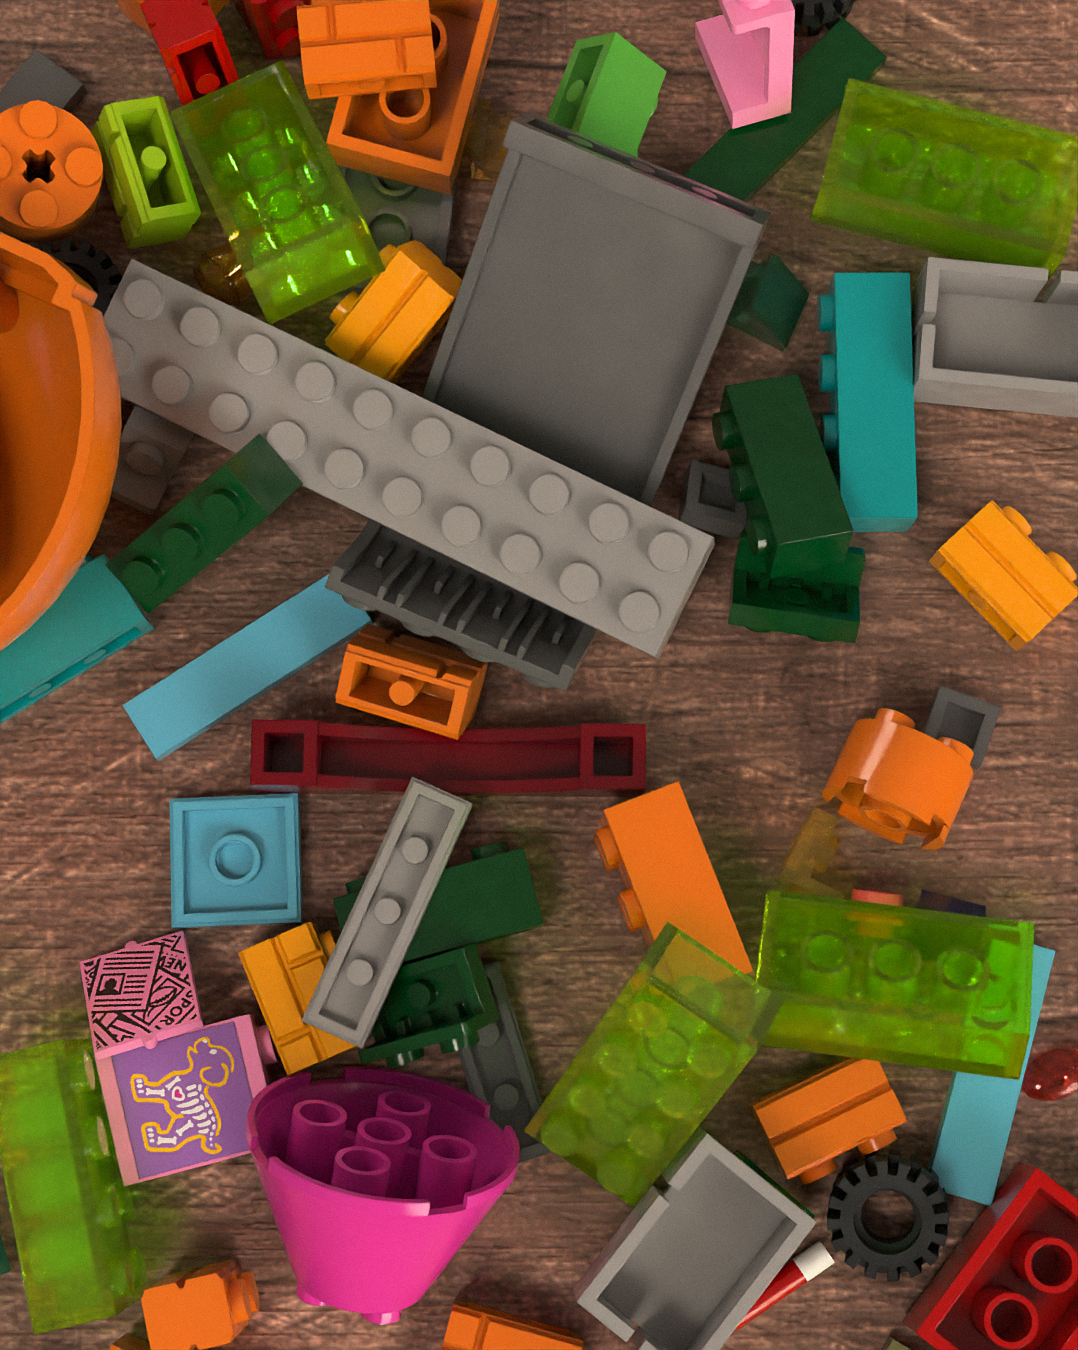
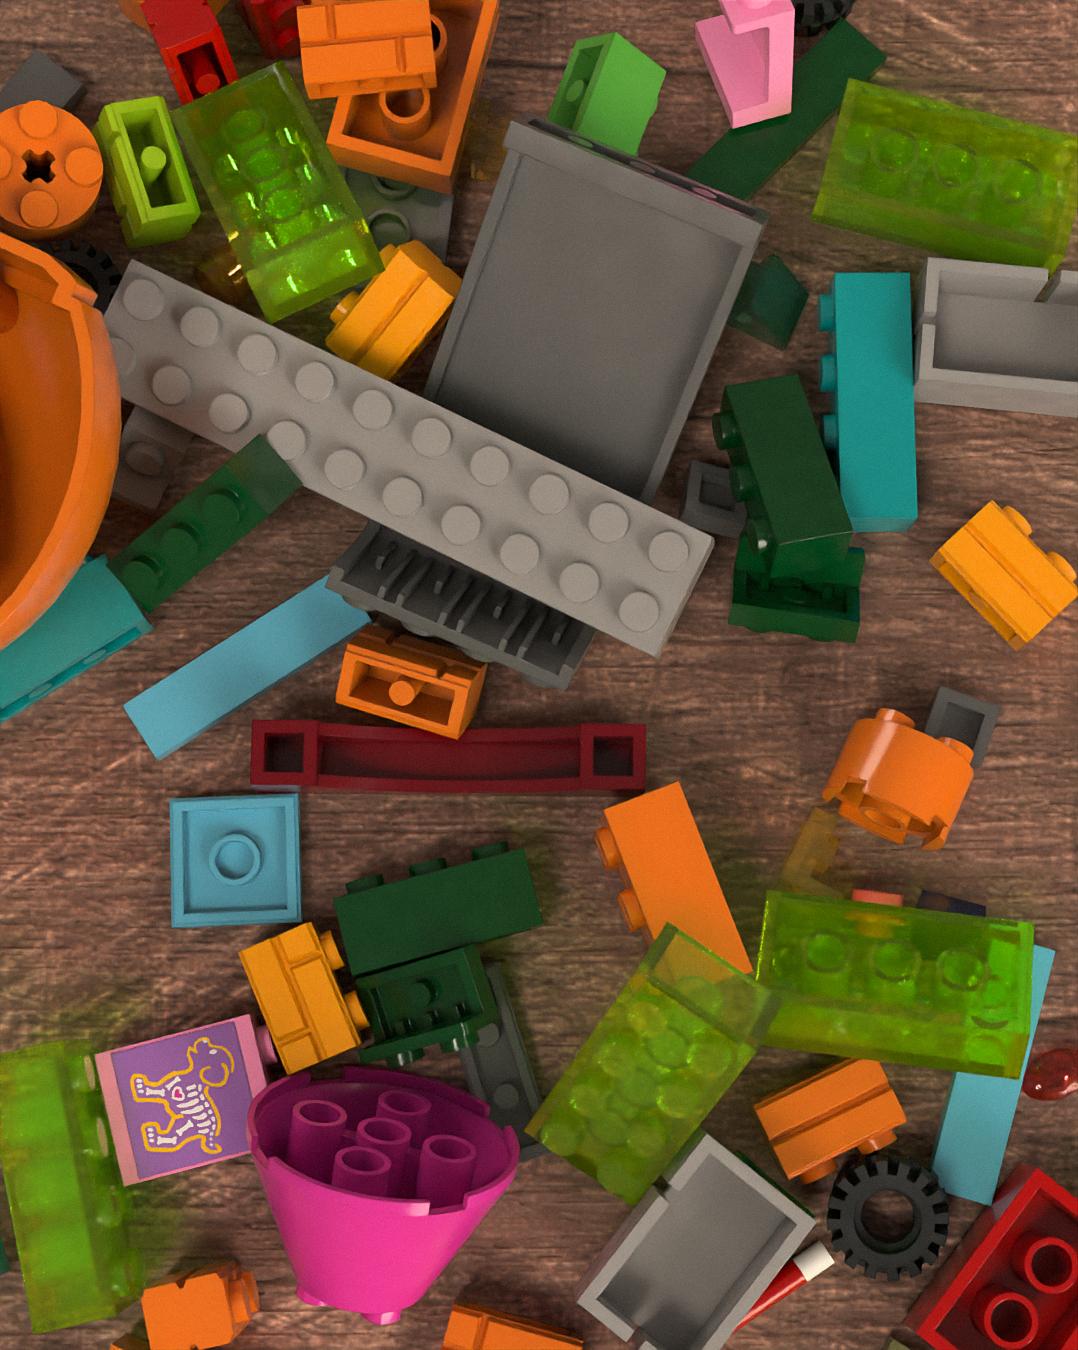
bright pink piece [80,930,204,1060] -> none
light grey tile [301,777,473,1048] -> none

